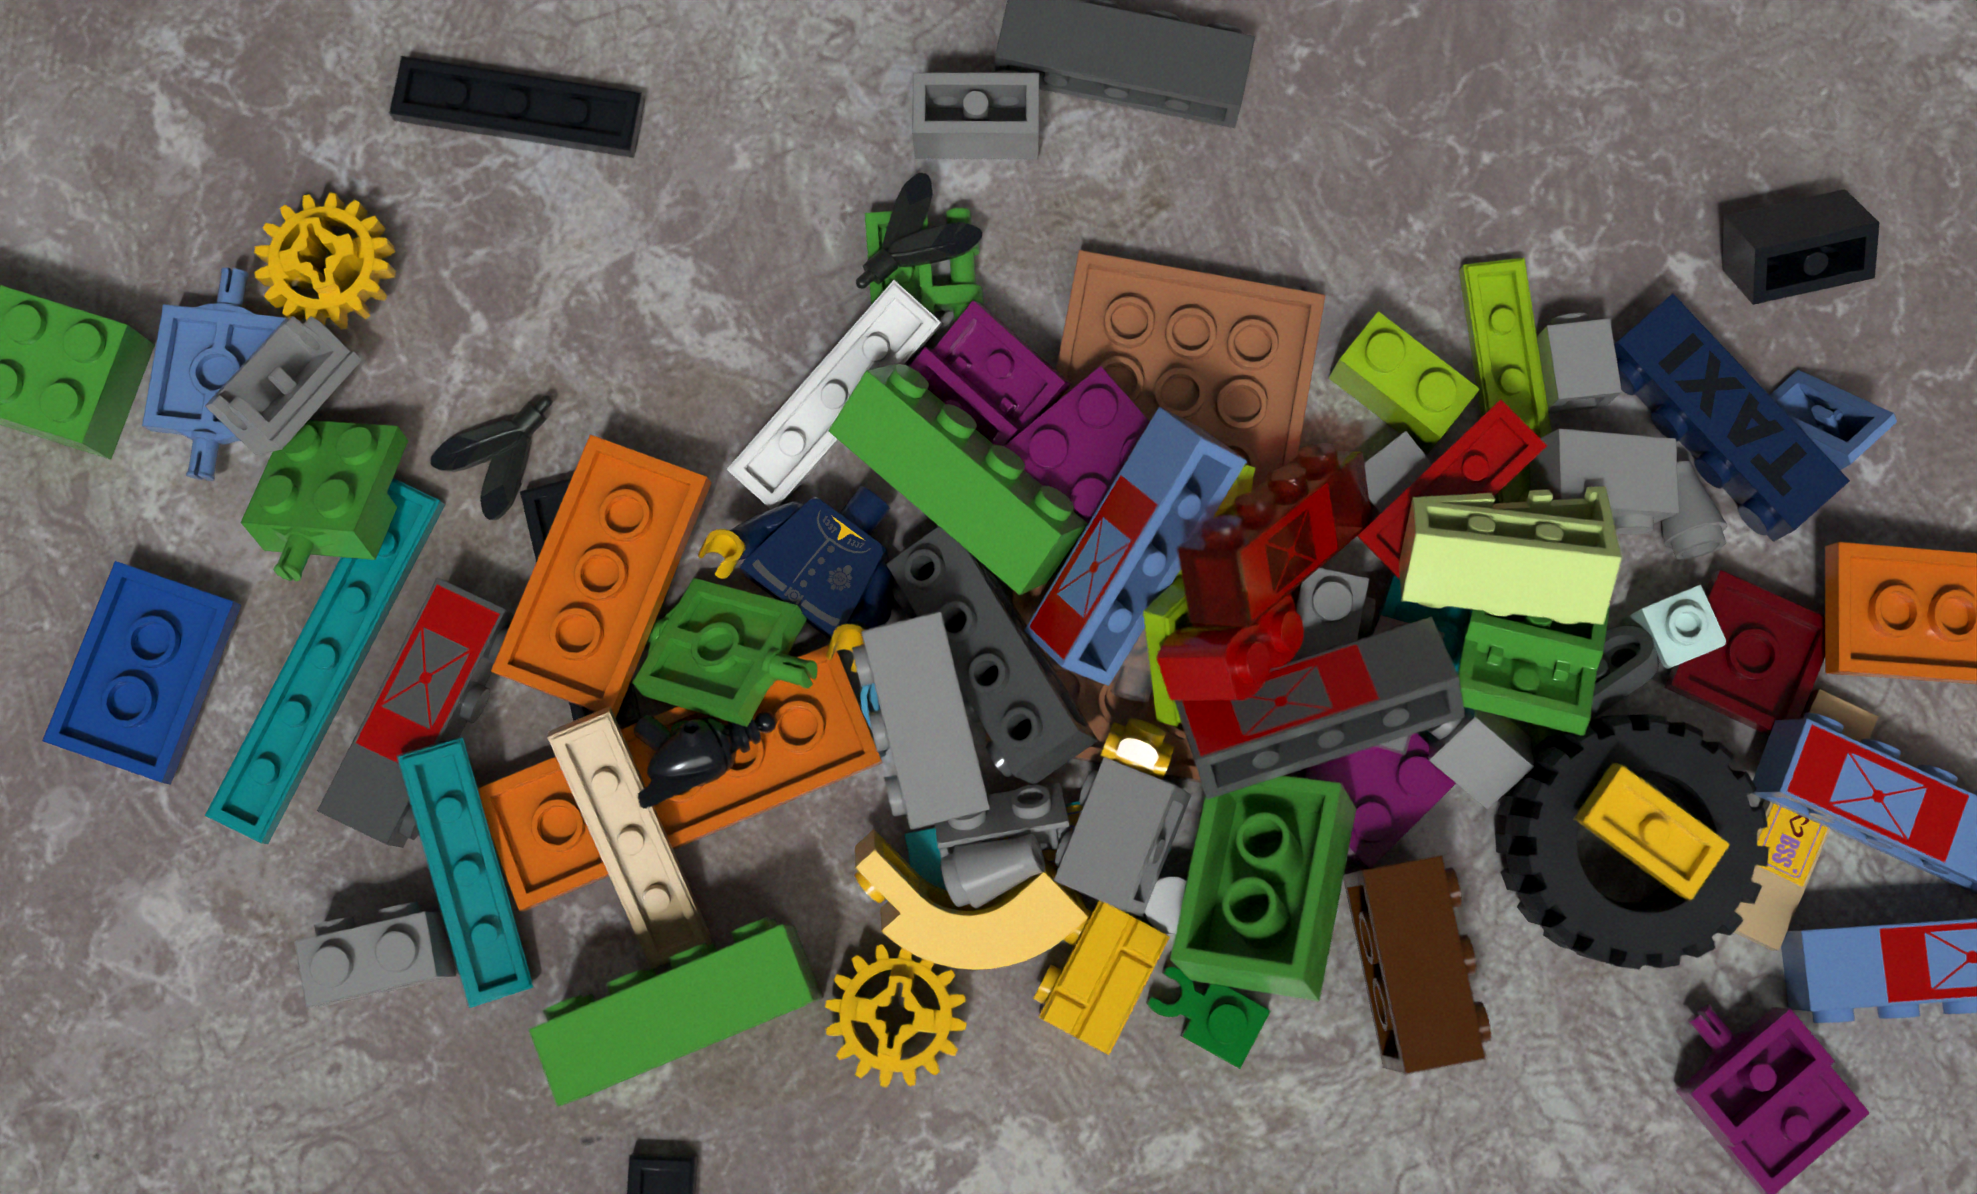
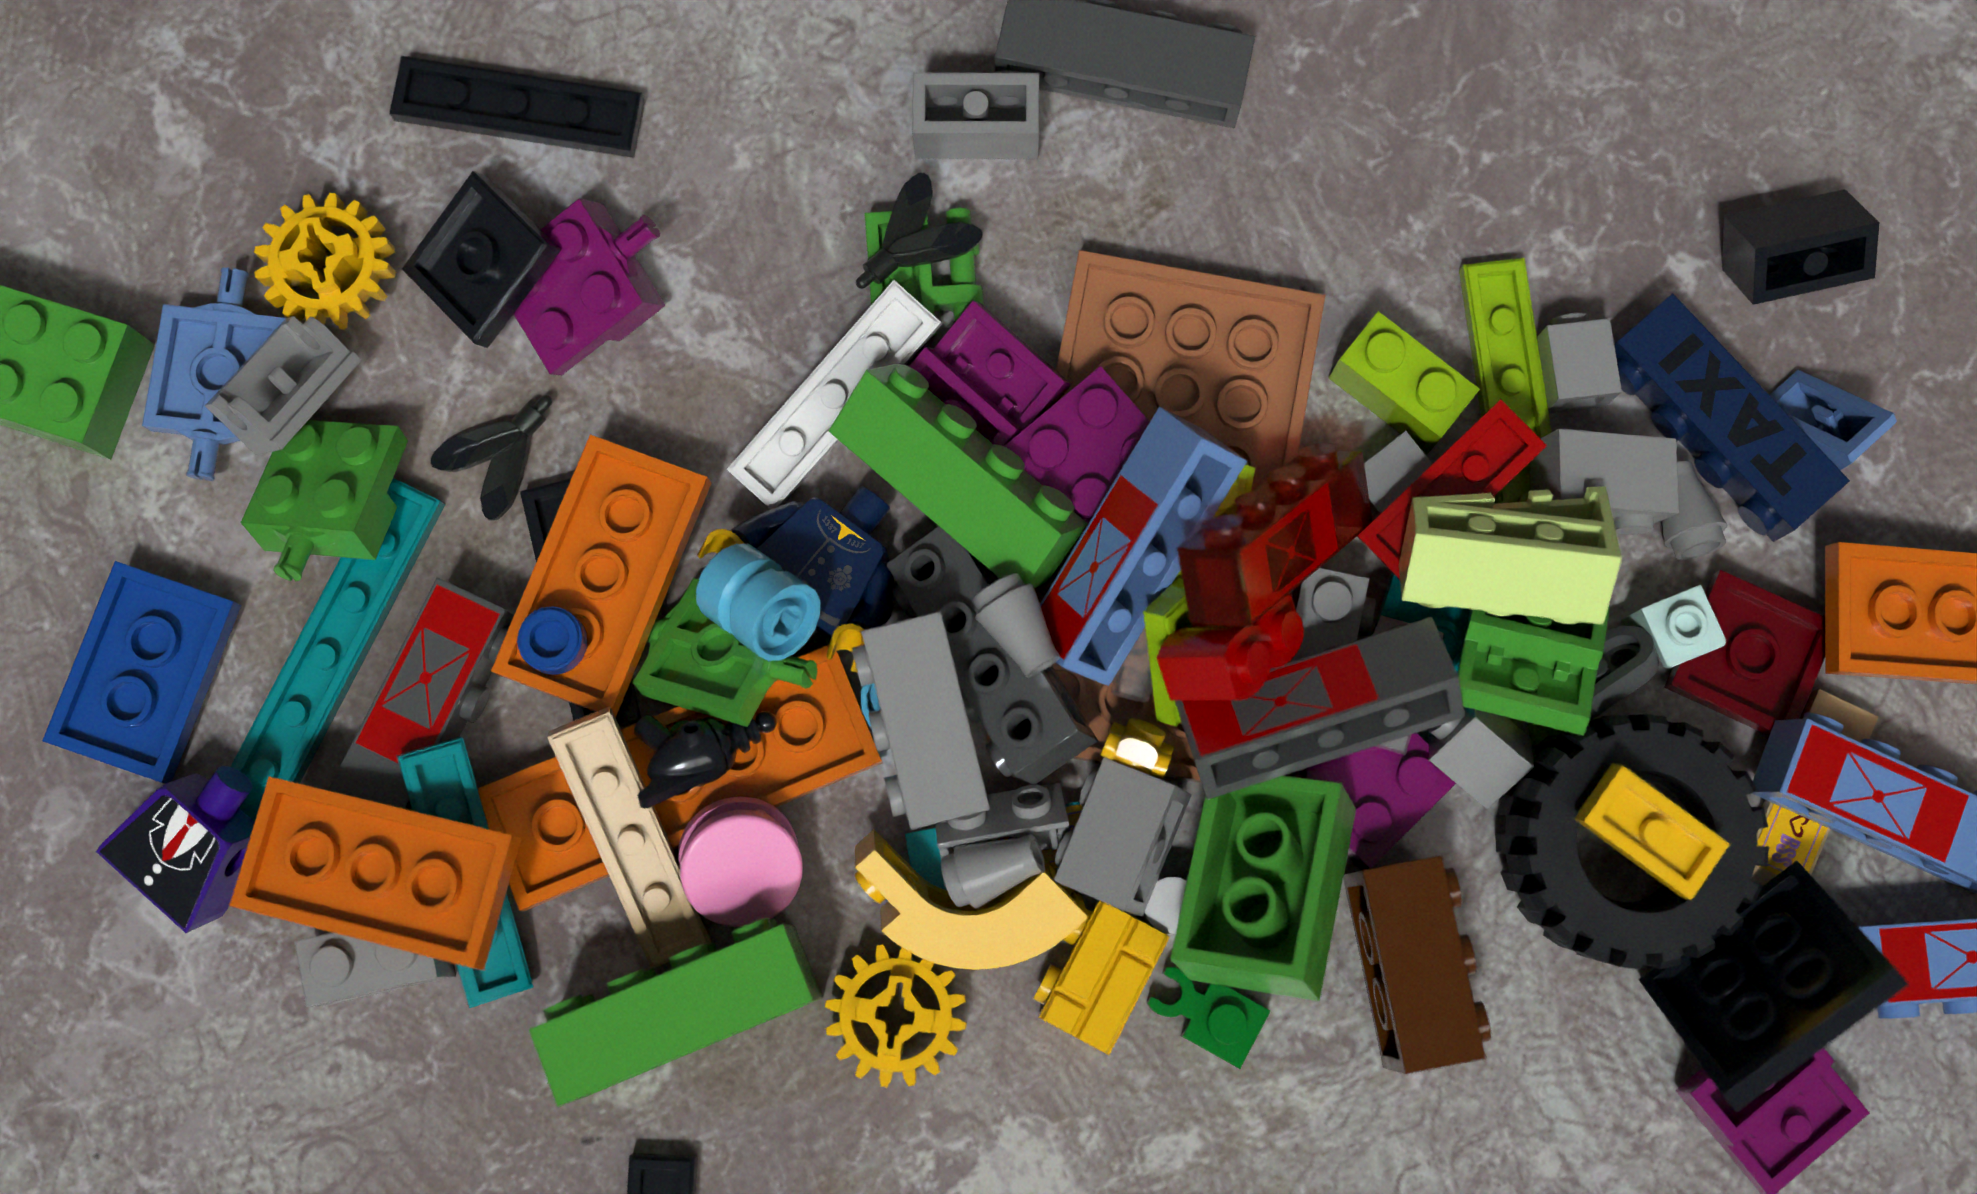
none -> torso [96,766,255,933]
none -> orange plate [229,777,521,970]
none -> black tile [402,171,561,348]
none -> magenta plate [514,198,666,375]
none -> blue tile [517,607,587,675]
none -> bright pink head [678,797,803,927]
none -> medium azure wheel [696,544,820,661]
none -> light grey cone [973,573,1060,678]
none -> black plate [1638,860,1909,1111]

